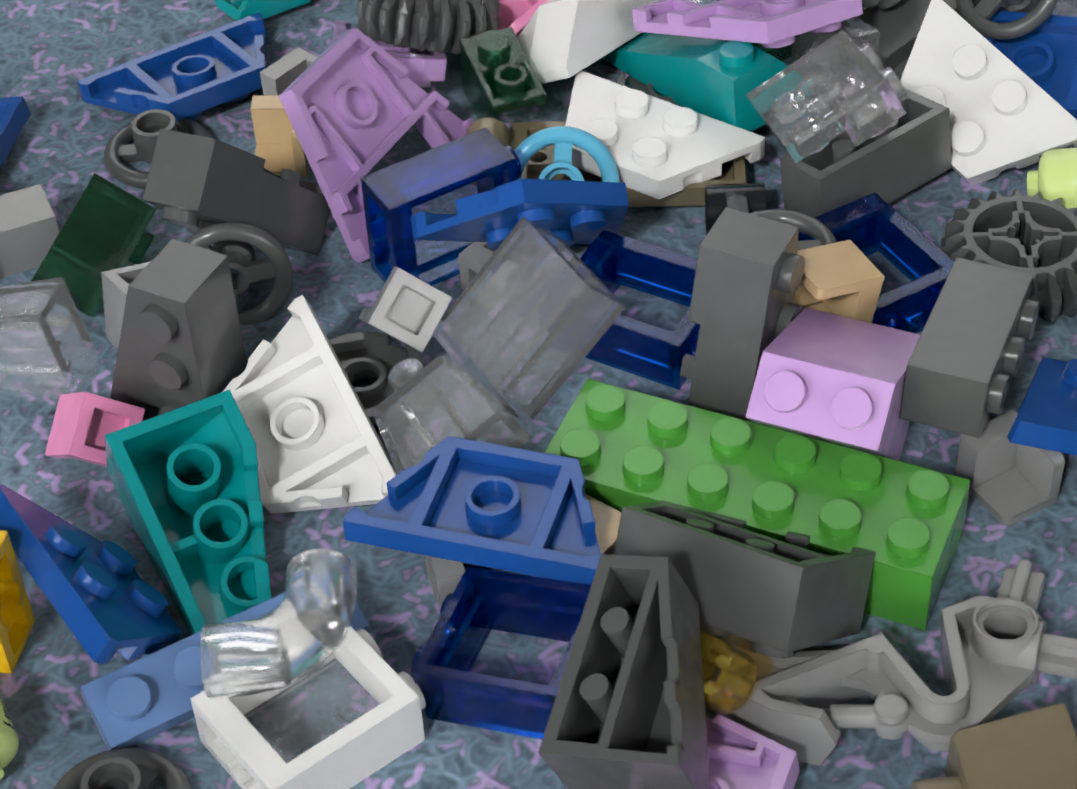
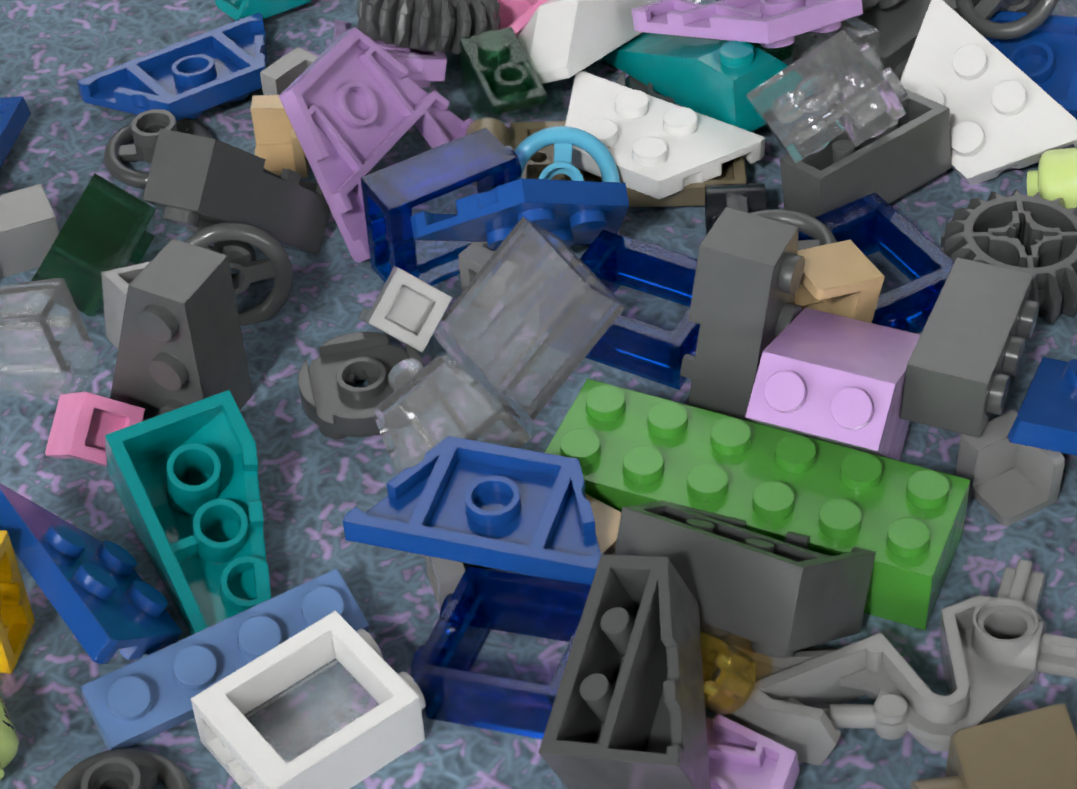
clear cylinder [201,548,357,699] -> none
white wing [223,294,398,513] -> none

